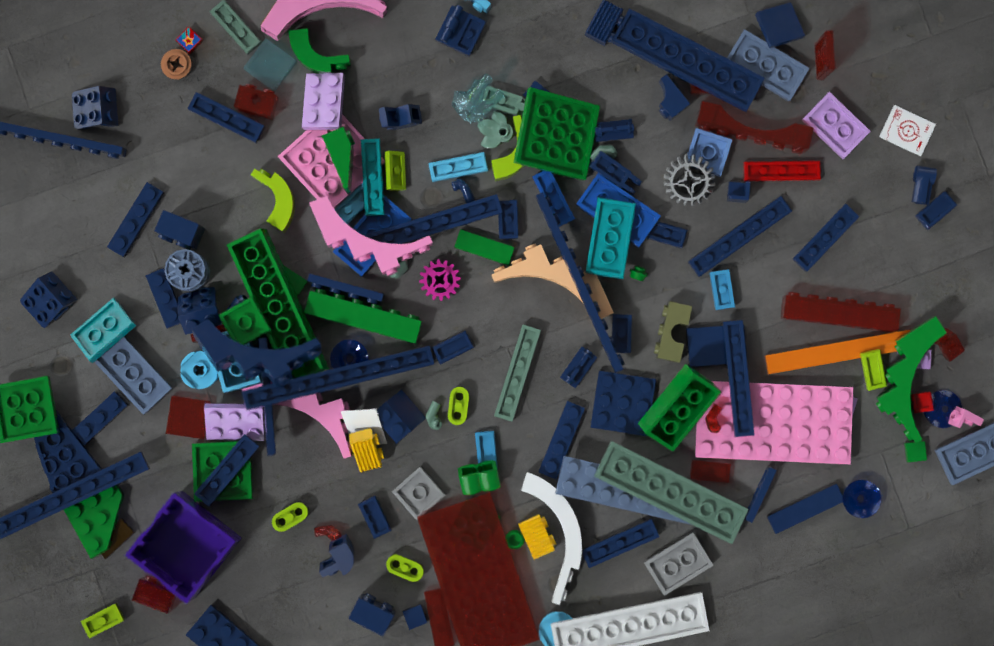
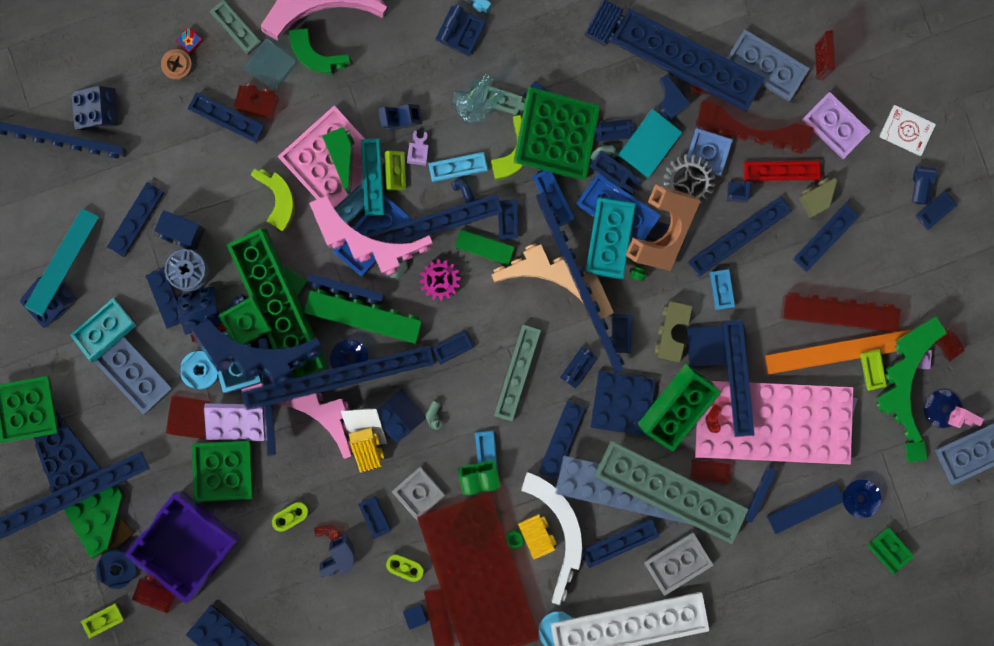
dark blue plate [72,391,129,445] -> none
dark blue plate [194,434,260,506] -> none
lavender plate [302,73,345,130] -> none
dark blue brick [348,593,396,636] -> none
lime plate [448,387,469,425] -> none
sand green plate [478,112,514,148] -> none
dark blue tile [755,2,805,48] -> none
red tile [911,391,934,413] -> none
none -> teal tile [25,208,99,317]
none -> dark blue plate [96,549,136,589]
none -> lavender plate [407,131,428,166]
none -> teal tile [618,109,682,178]
none -> nougat arch [626,184,700,271]
none -> olive slope [799,178,837,218]
none -> green plate [866,527,915,575]

